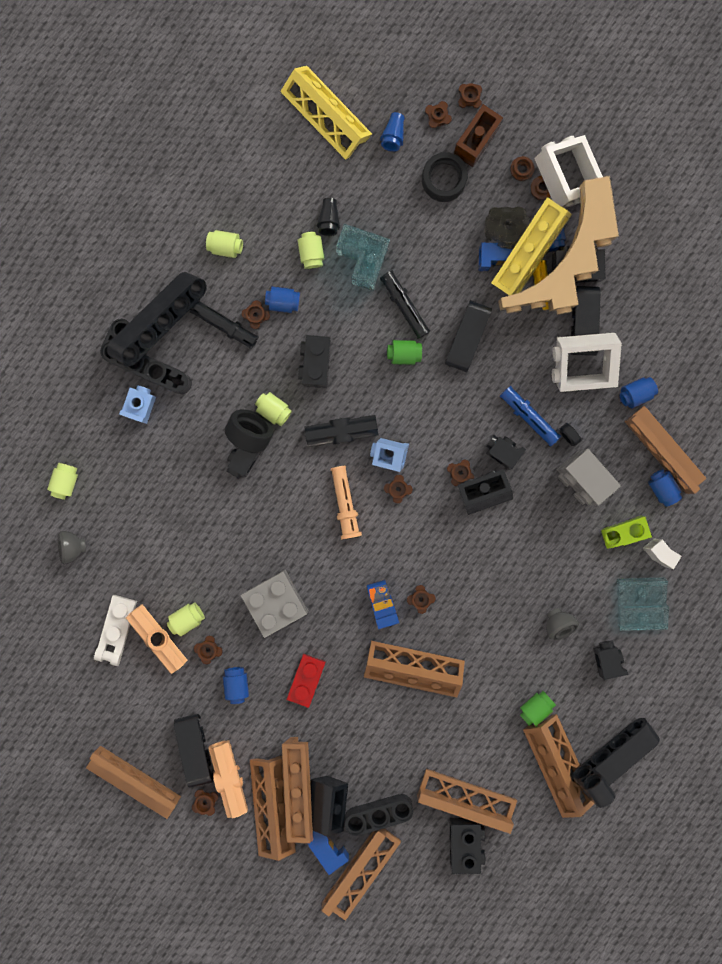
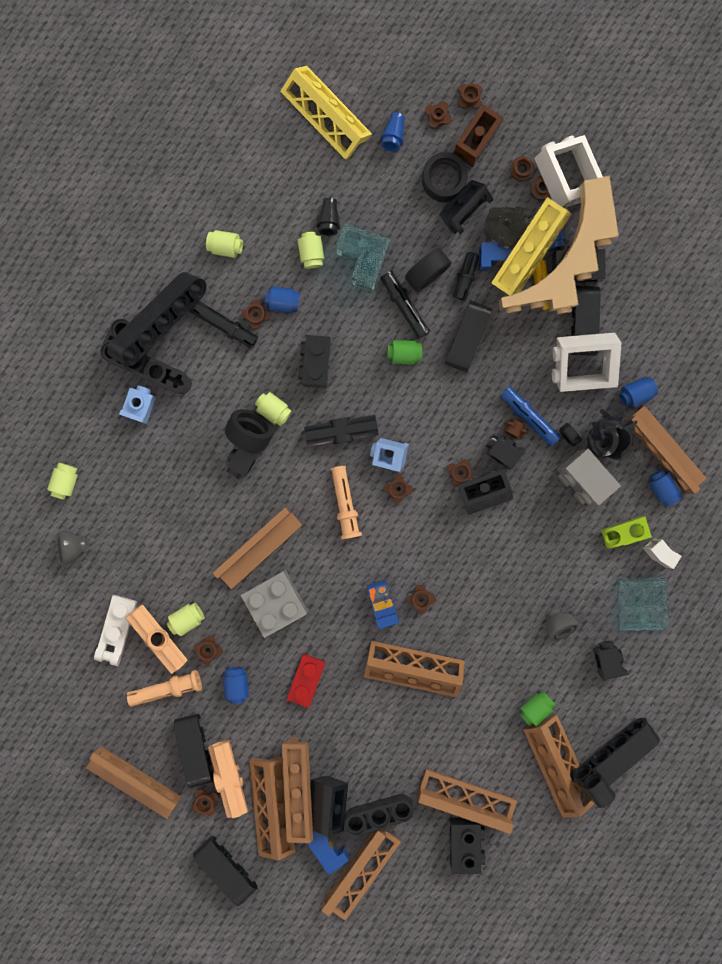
none -> light nougat pin [127,670,202,707]
none -> black beam [193,836,258,906]
none -> medium nougat fence [213,507,303,589]
none -> black tyre [405,248,452,292]
none -> black hinge [439,180,493,235]
none -> black axle [452,252,479,301]
none -> reddish brown plate [504,419,528,440]
none -> black hair [587,409,637,461]

